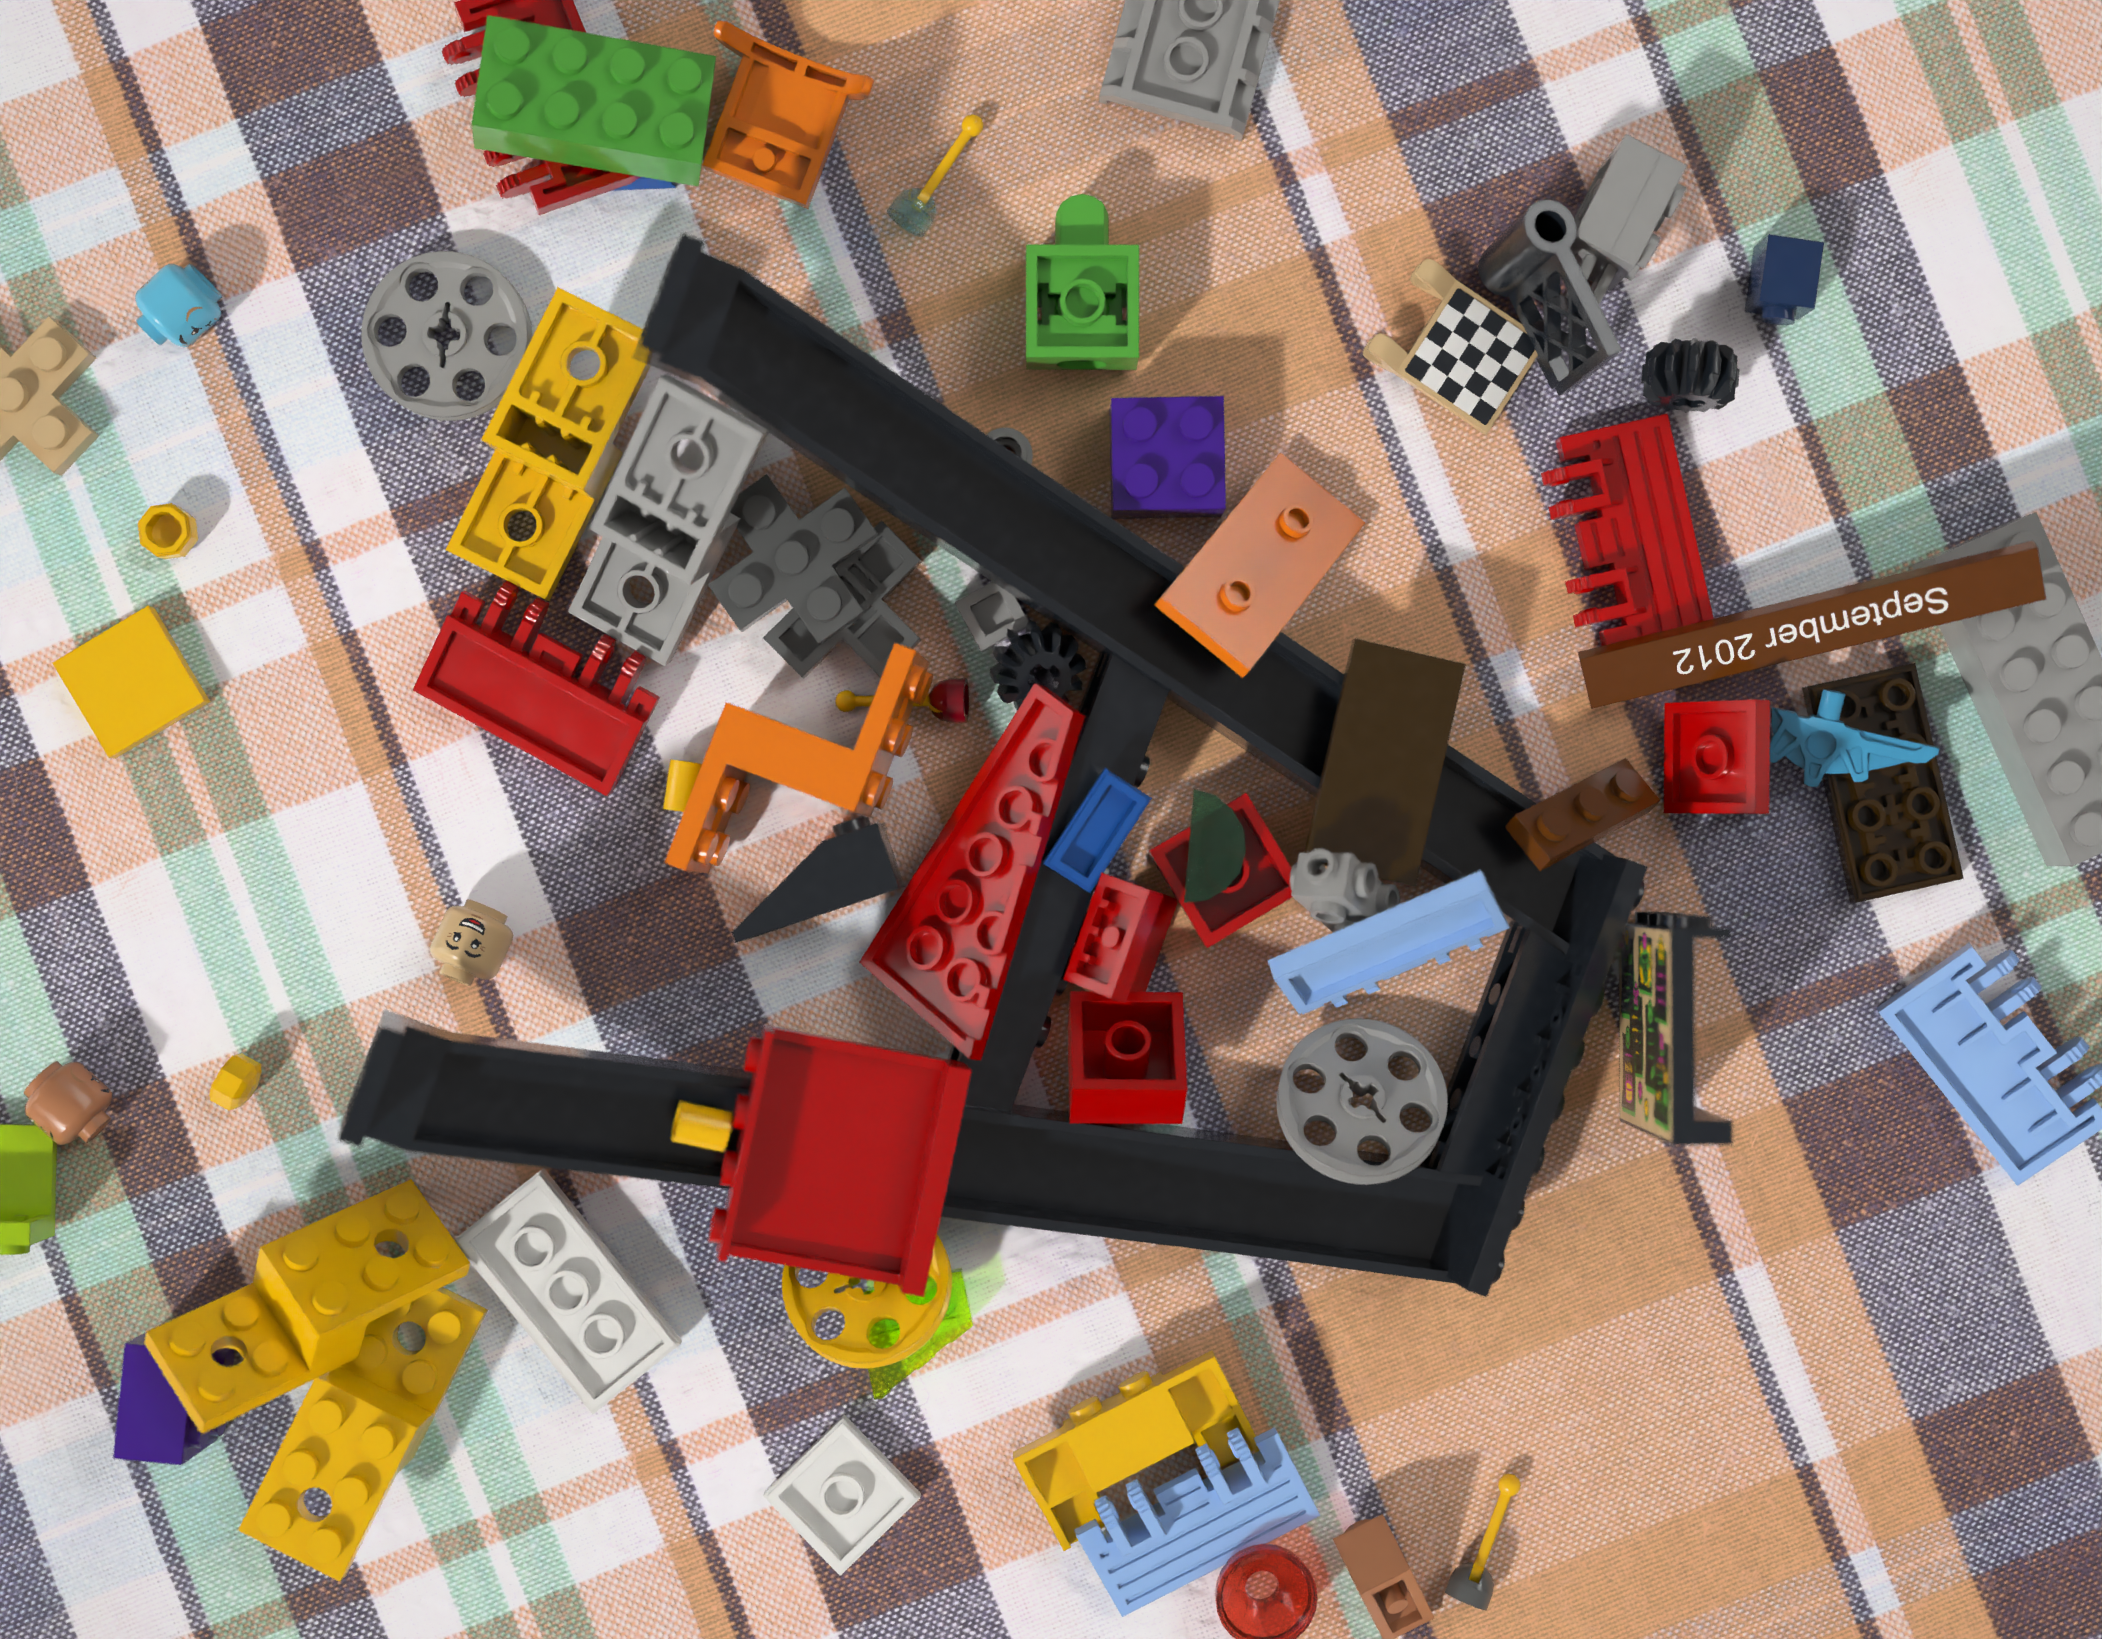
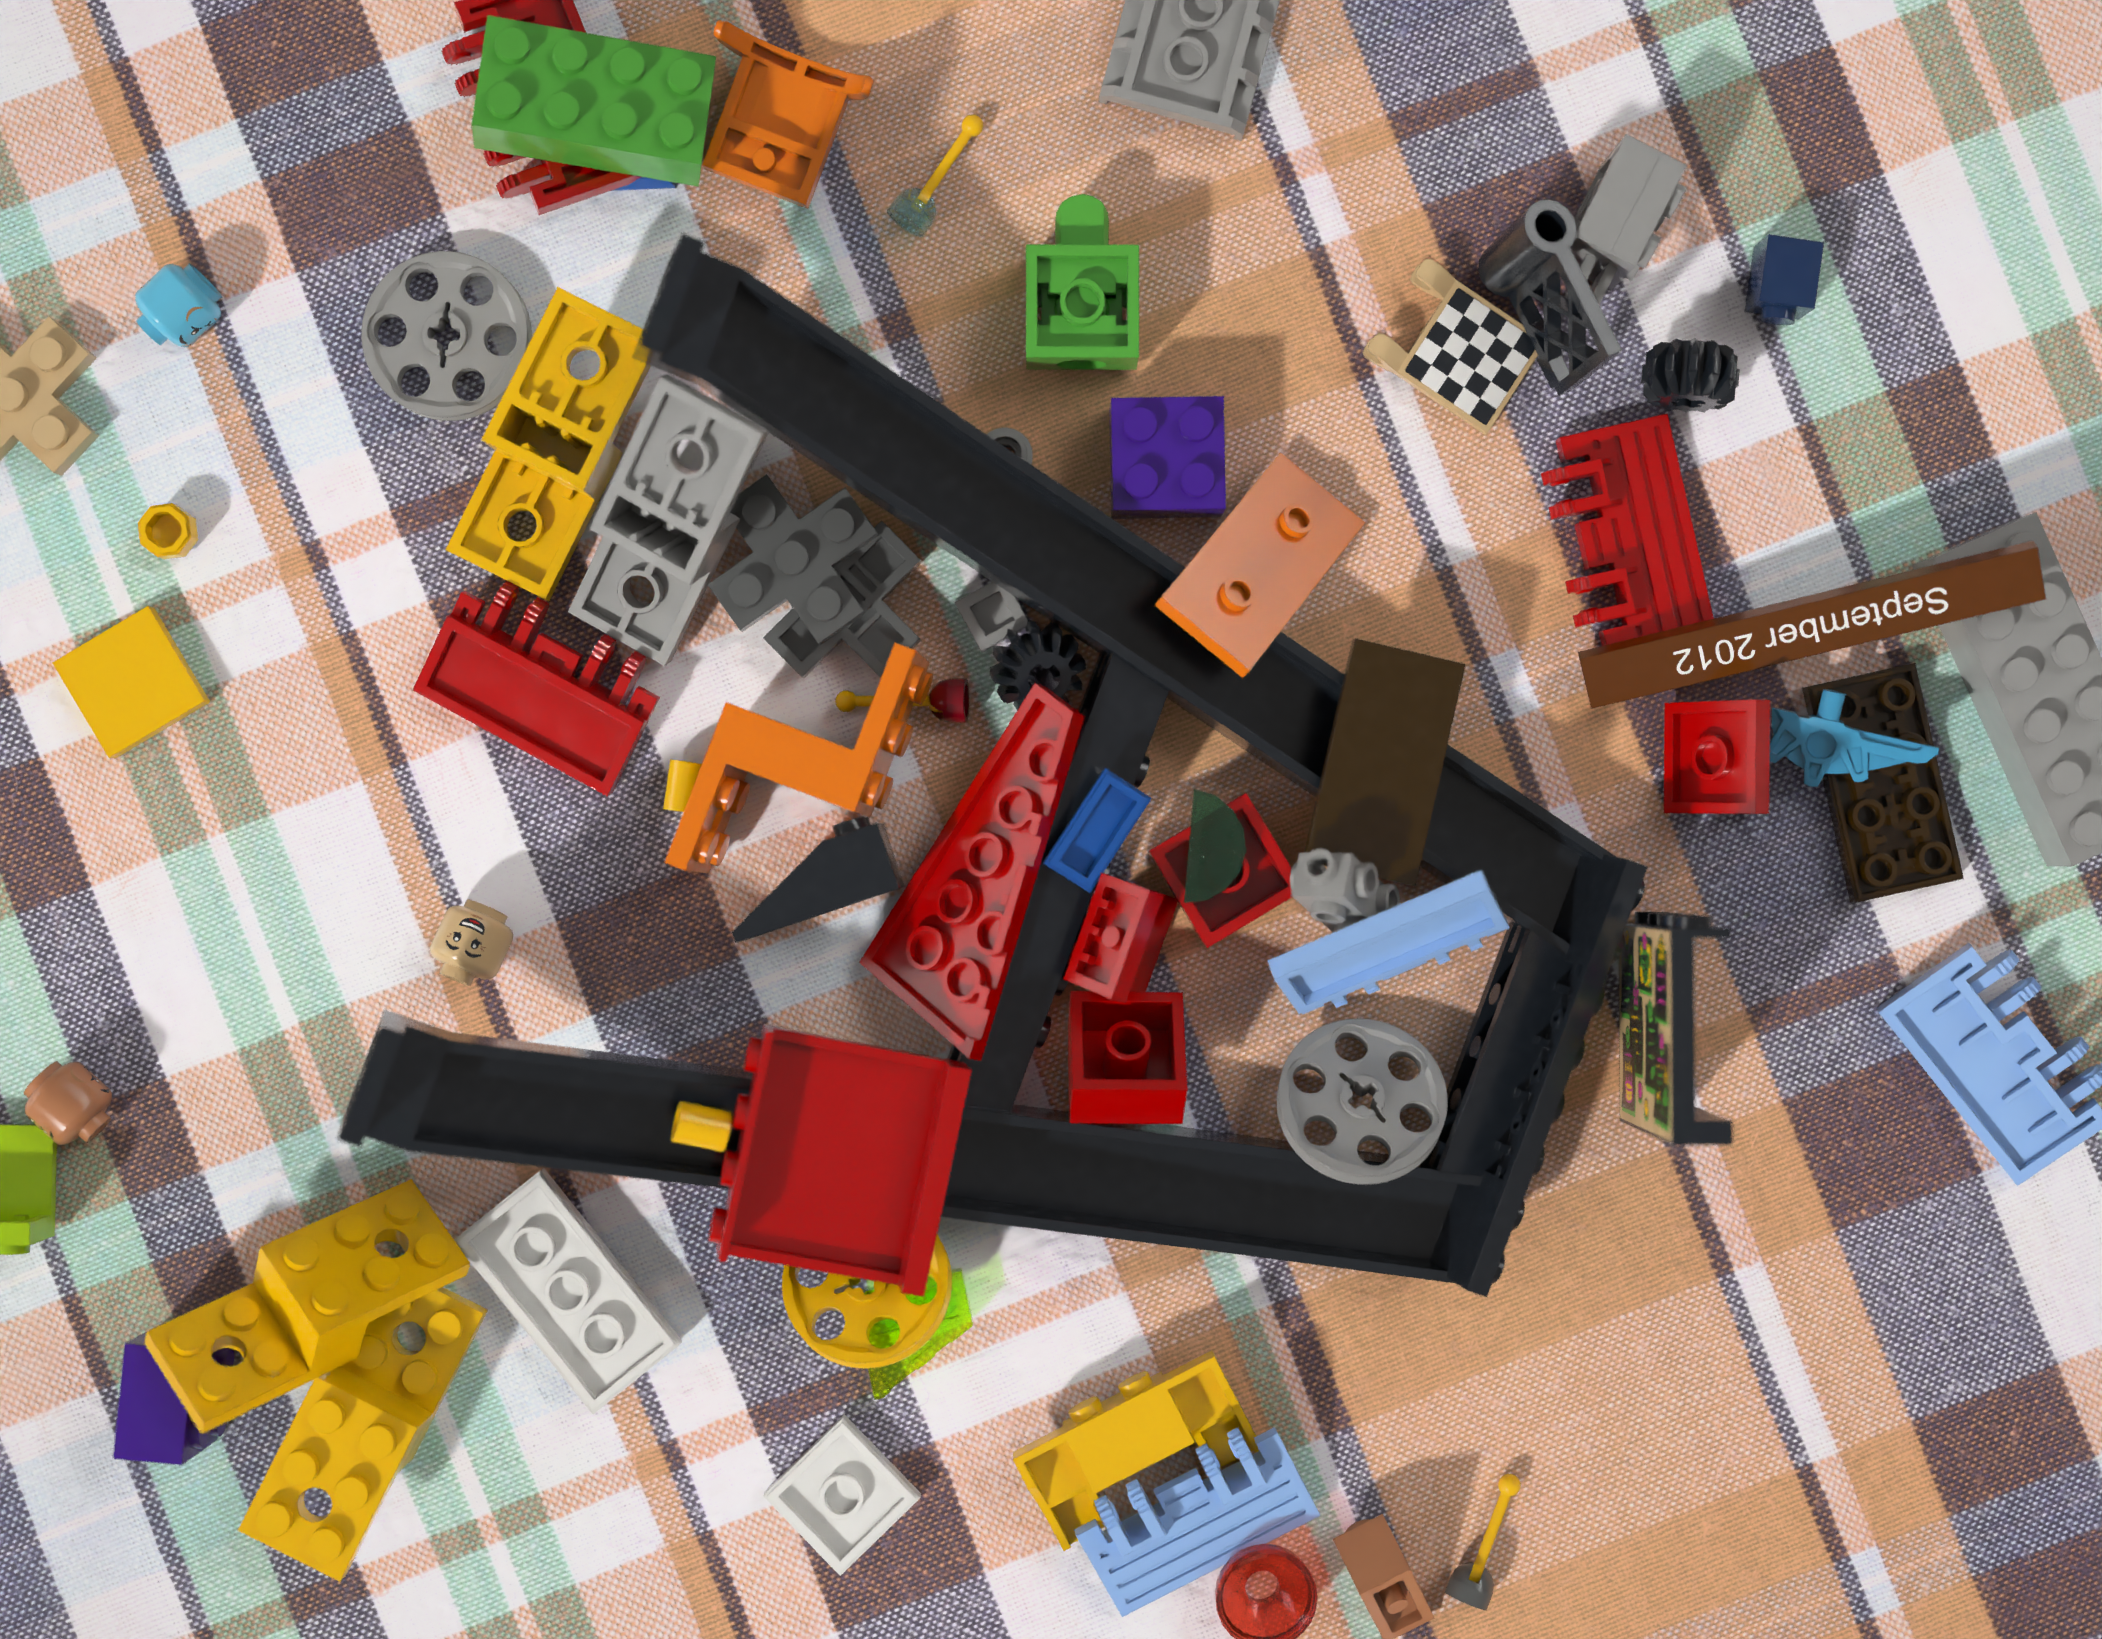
yellow tile [209,1053,261,1111] -> none
reddish brown plate [1505,758,1661,871] -> none

